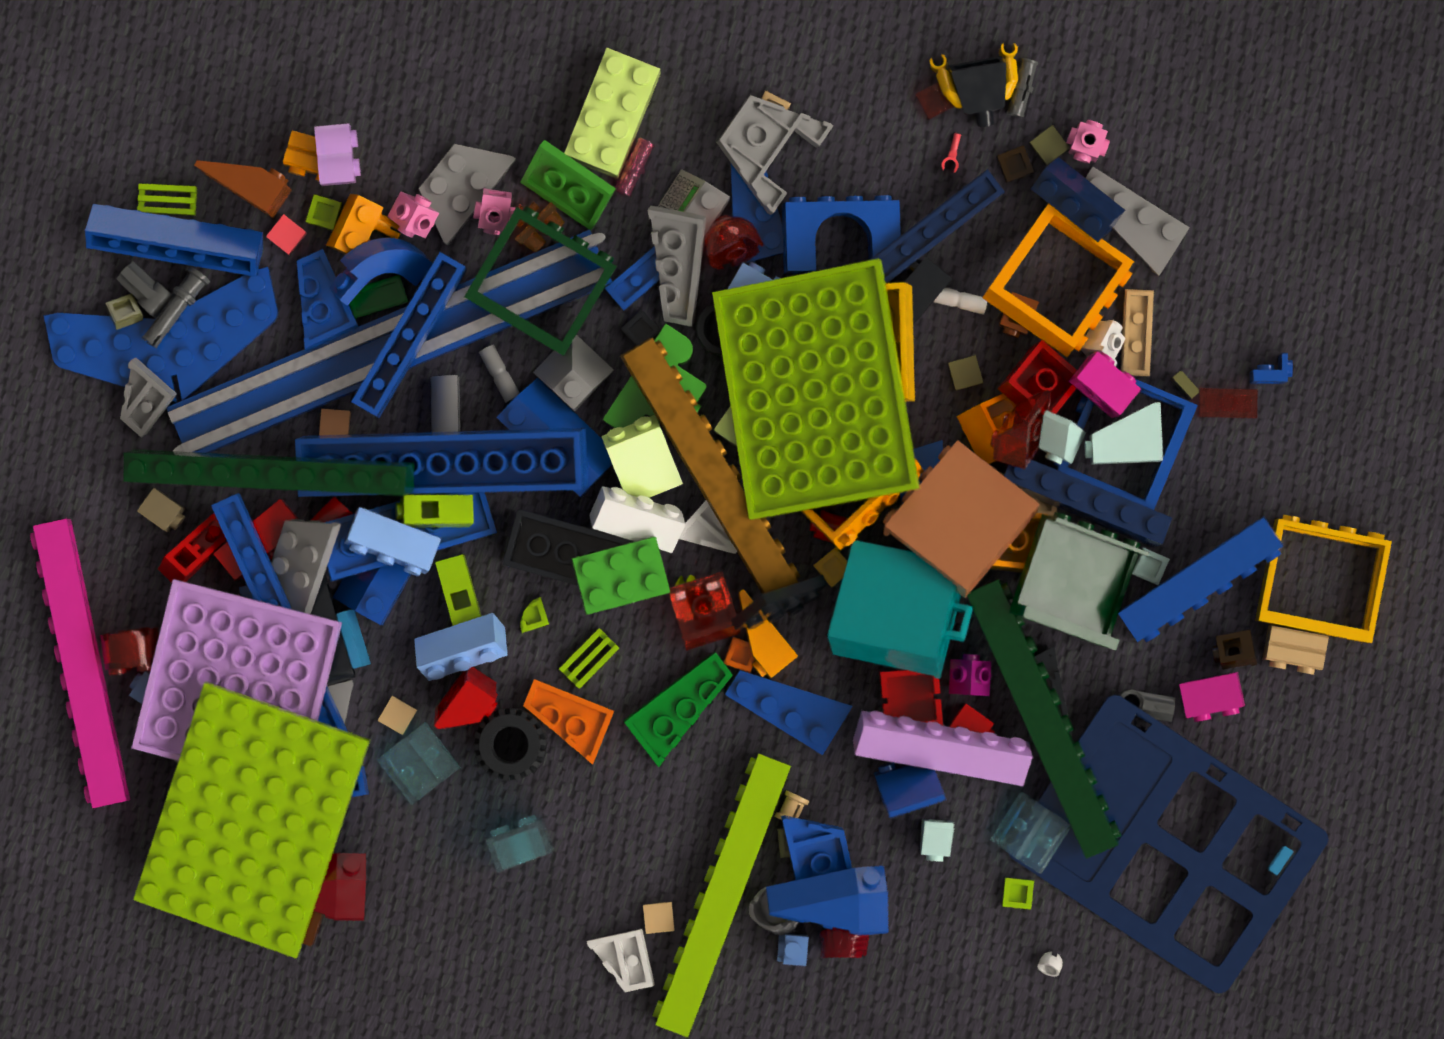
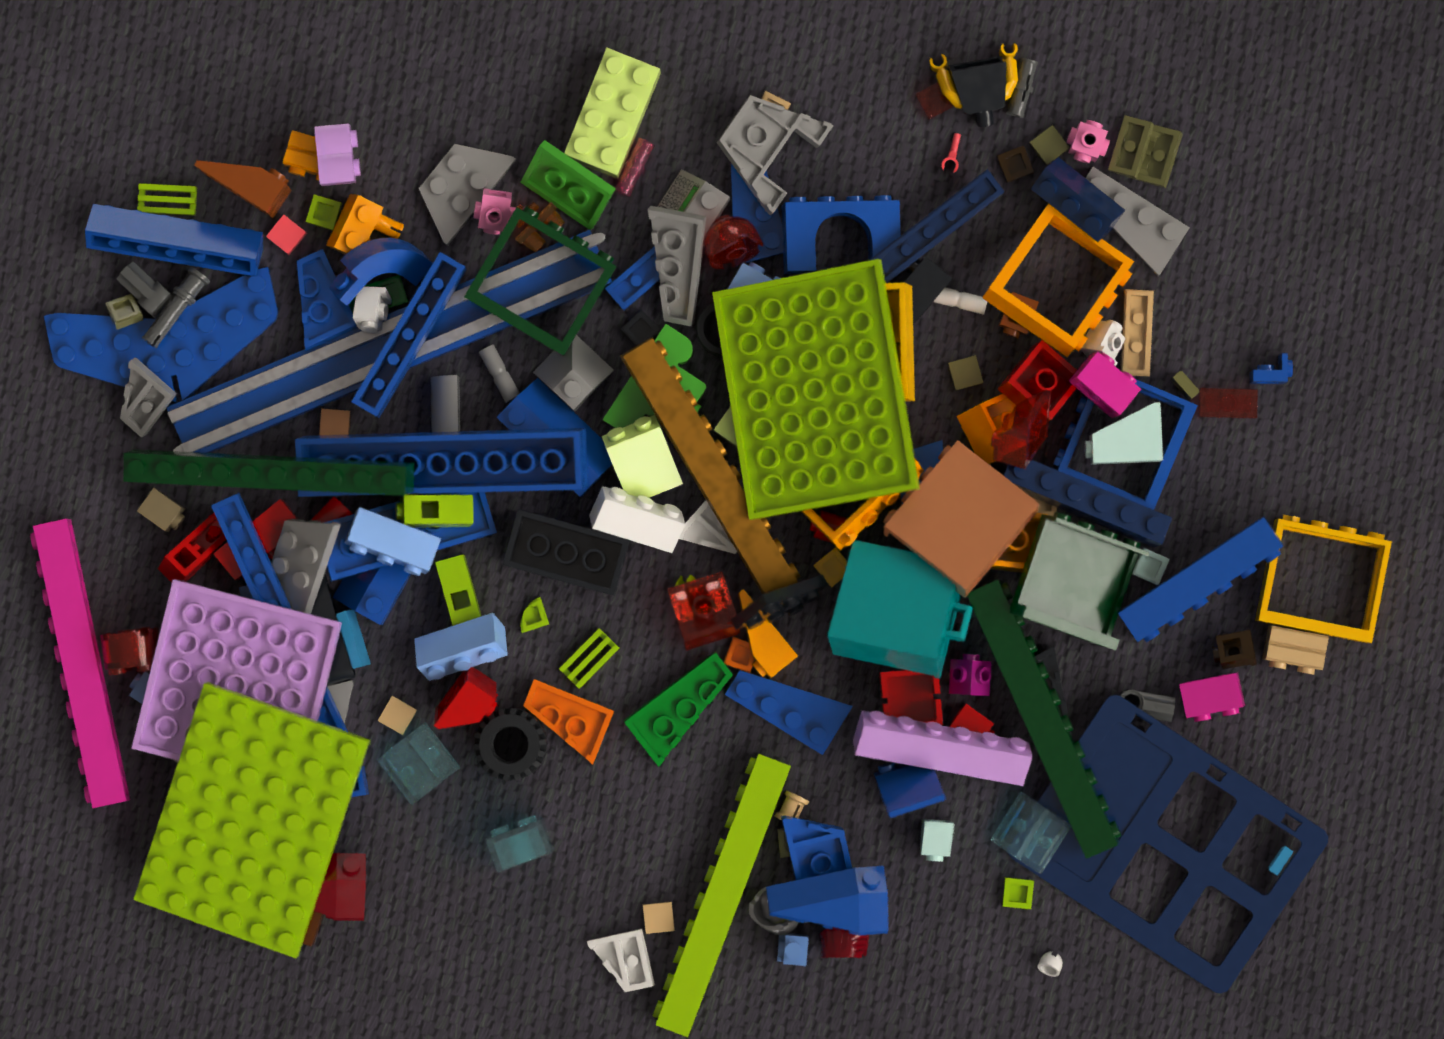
bright pink brick [387,192,439,238] -> none
bright green plate [571,536,670,615] -> none
light aqua slope [1039,410,1086,465] -> none
none -> white brick [353,286,392,333]
none -> olive slope [1108,115,1183,188]

